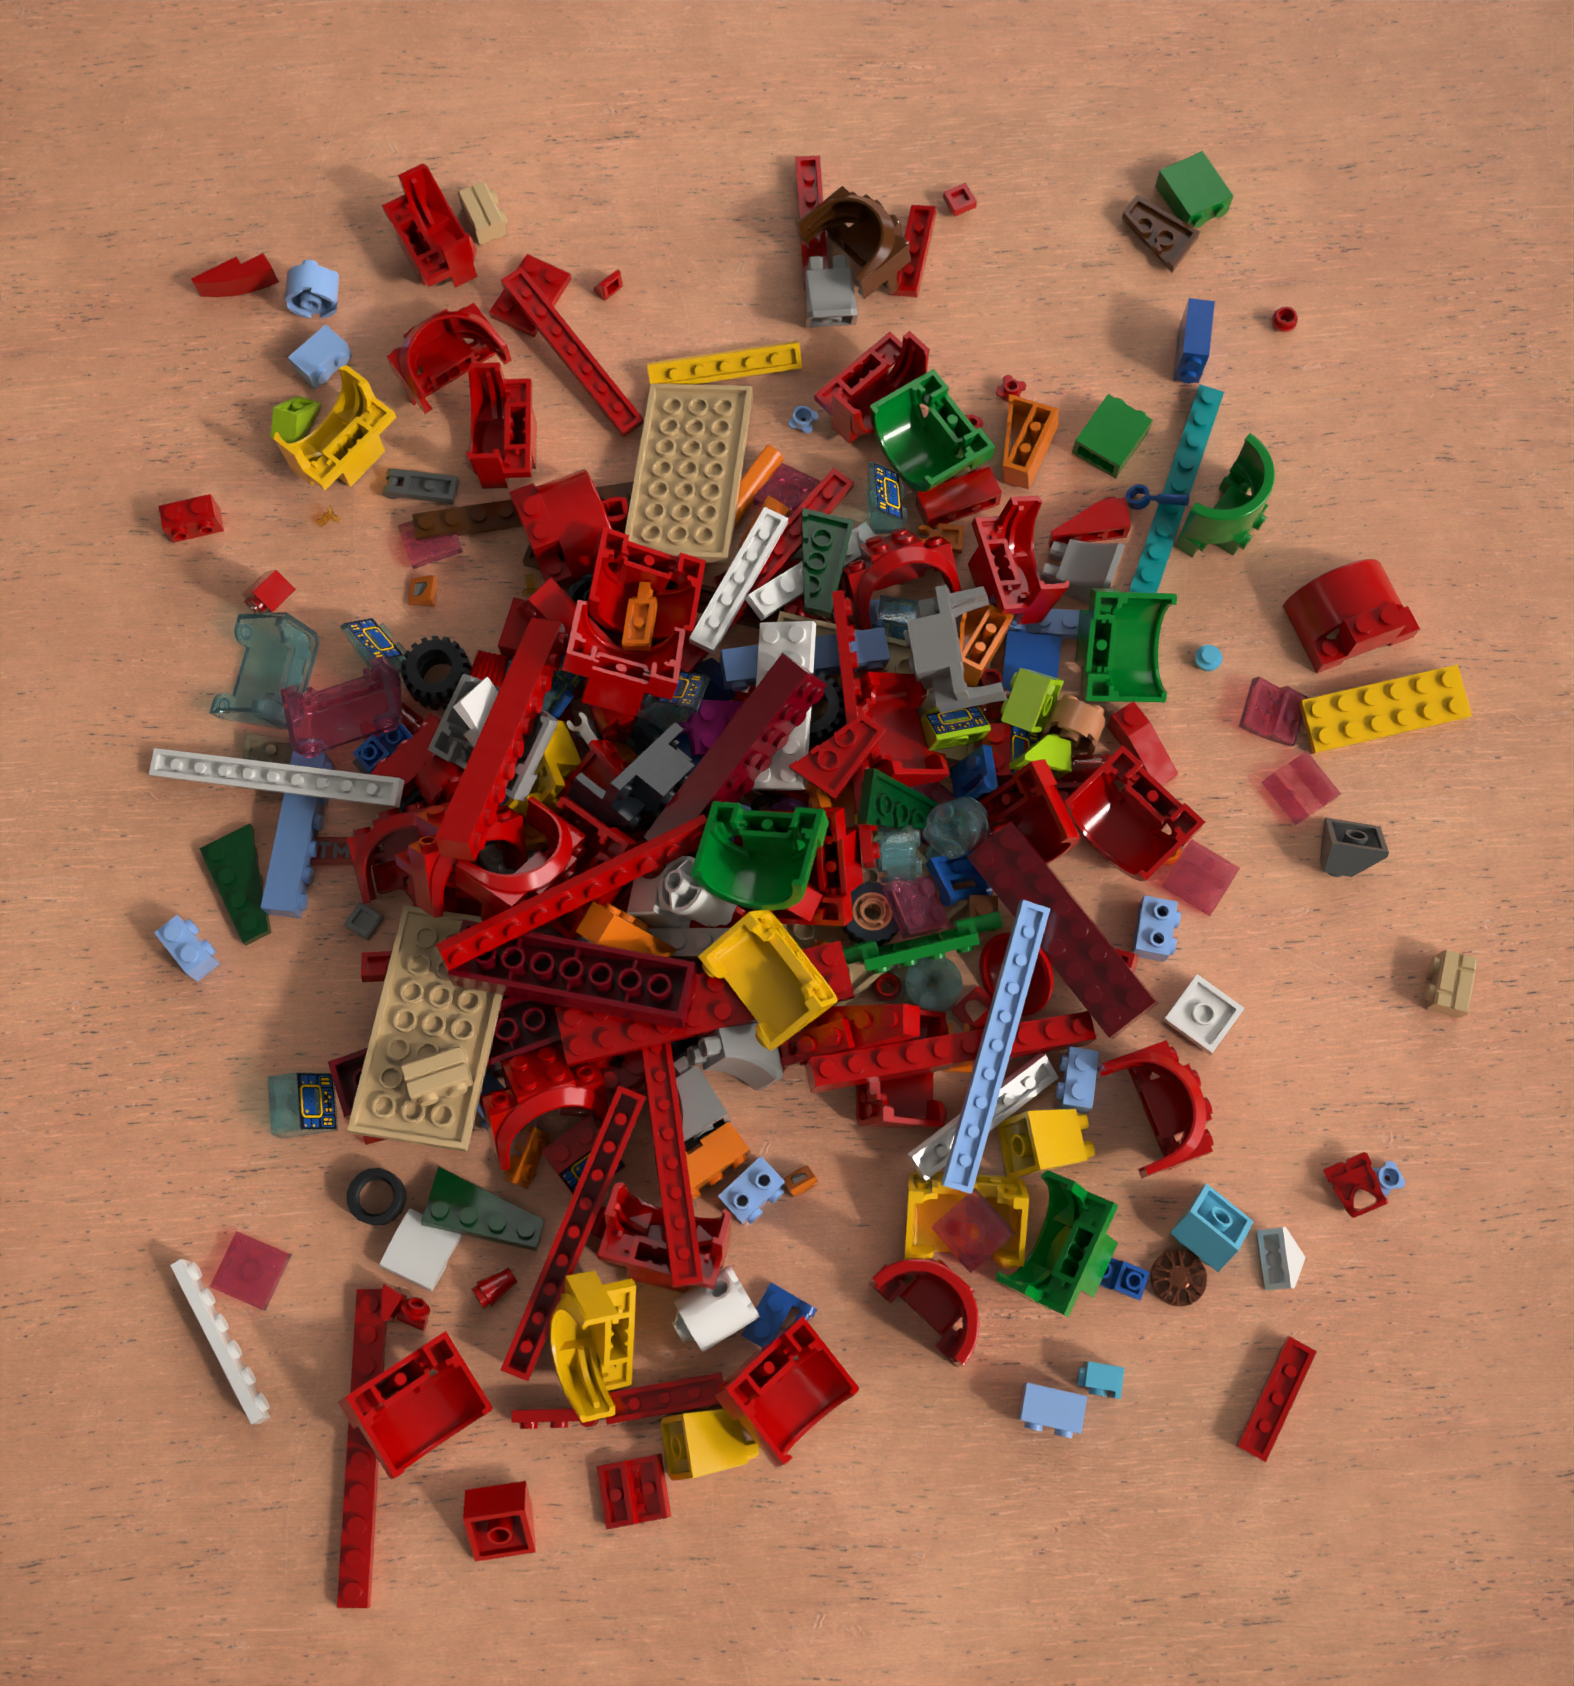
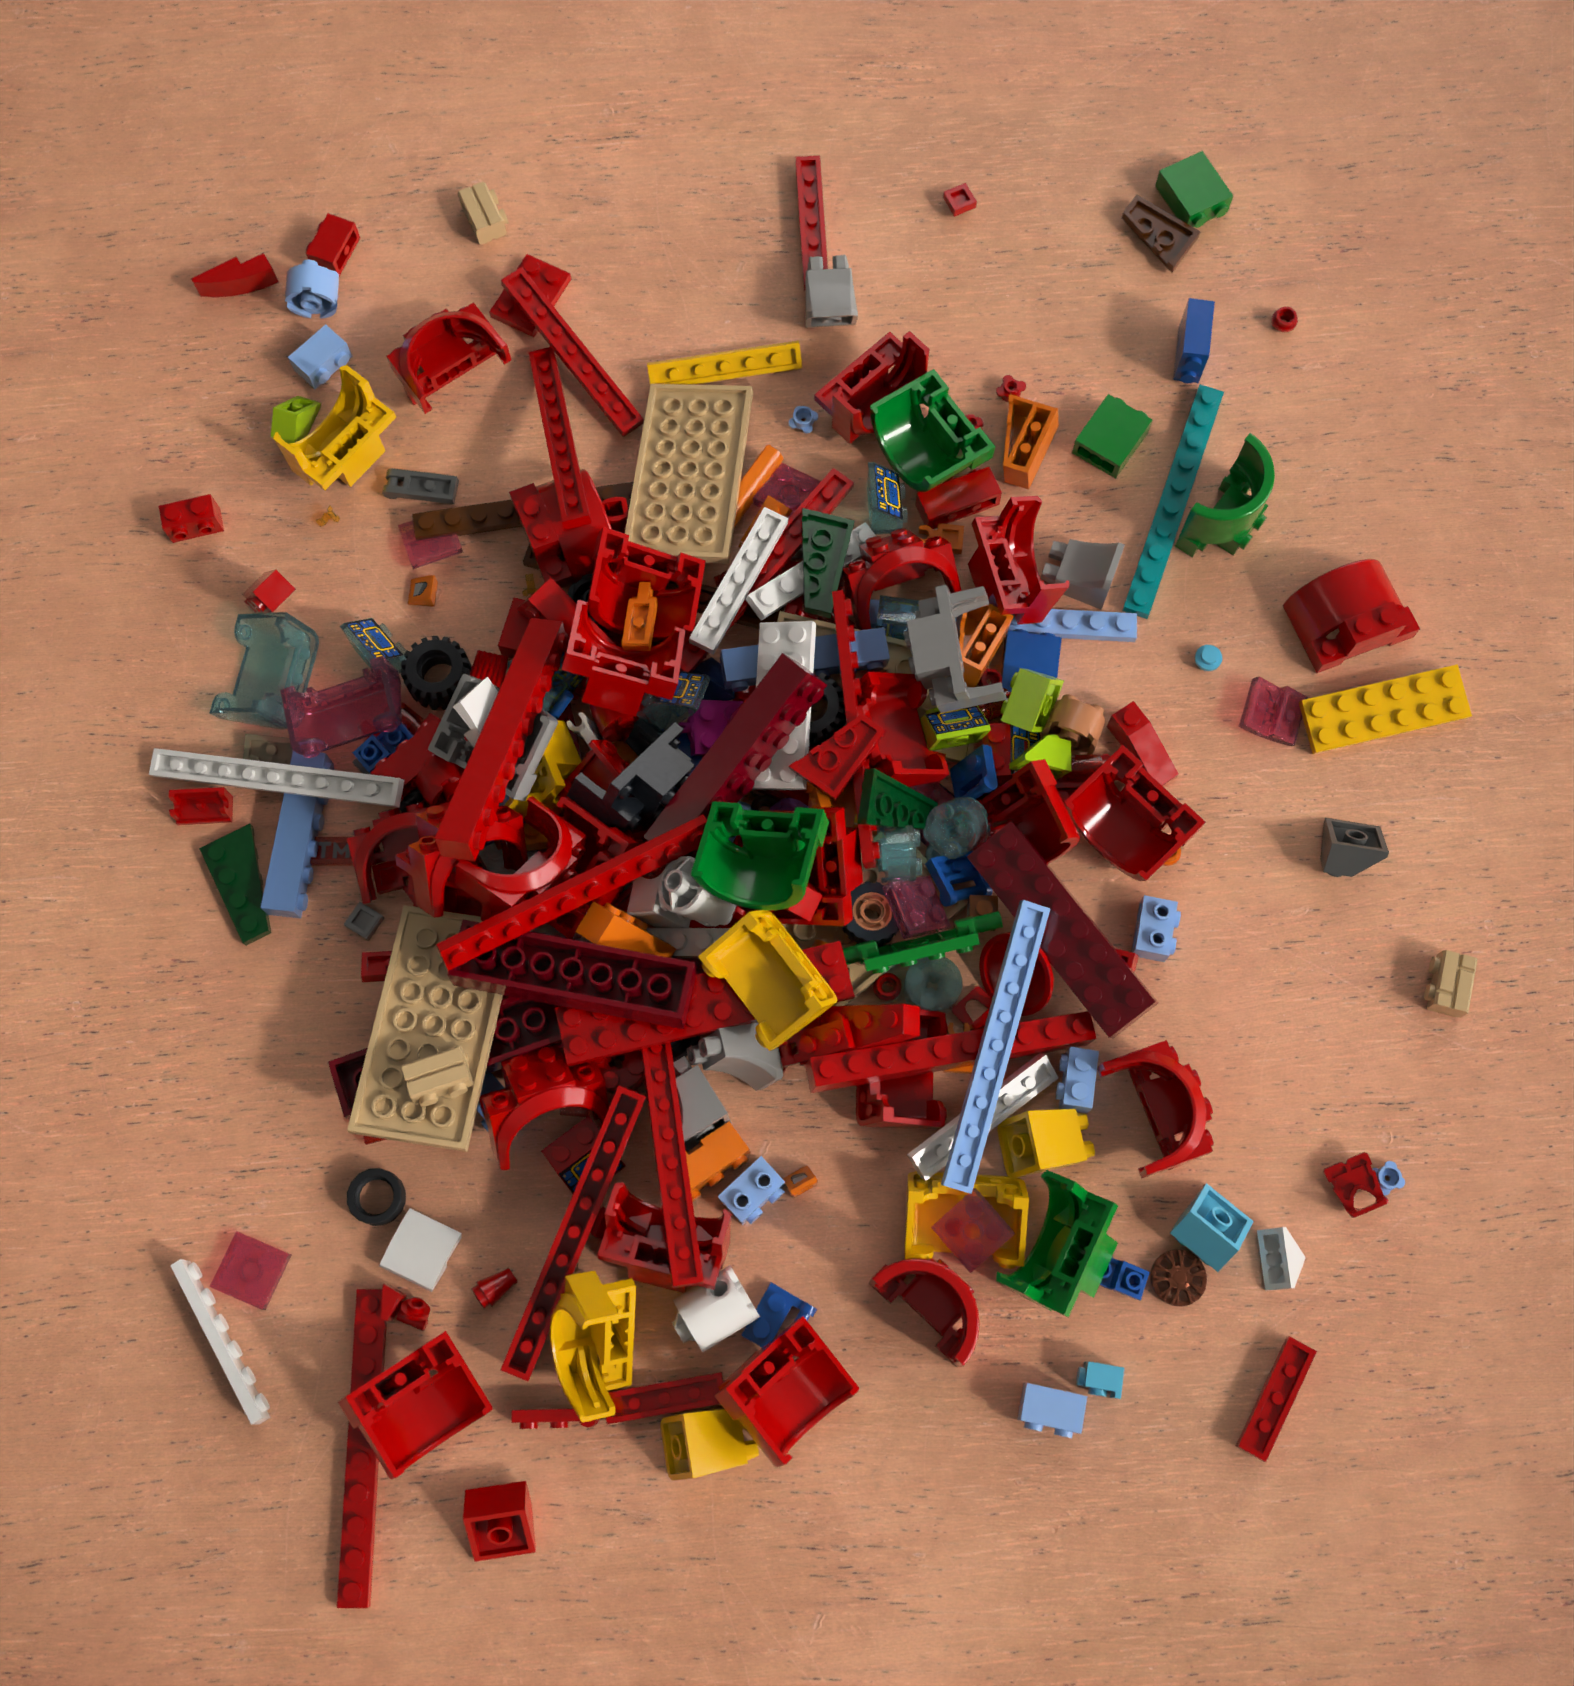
light blue brick [154,915,220,982] -> none
slope [268,1072,338,1139] -> none
red piece [381,163,478,288] -> none
dark green wing [421,1167,544,1251] -> none
red piece [466,362,537,489] -> none
orange hinge [503,1125,550,1190] -> none
red slope [593,269,623,301] -> none
red slope [597,1453,672,1530] -> none
reddish brown piece [795,186,911,299] -> none
red plate [893,205,937,298] -> none
red slope [1048,497,1131,548] -> none
green piece [1075,588,1177,703] -> none
blue piece [1126,484,1189,510] -> none
clear pink slope [1161,838,1240,916] -> none
white plate [1163,974,1245,1055] -> none
clear pink slope [1261,751,1341,826] -> none
none -> red hinge [169,787,233,825]
none -> red brick [306,213,361,276]
none -> red plate [528,346,592,530]

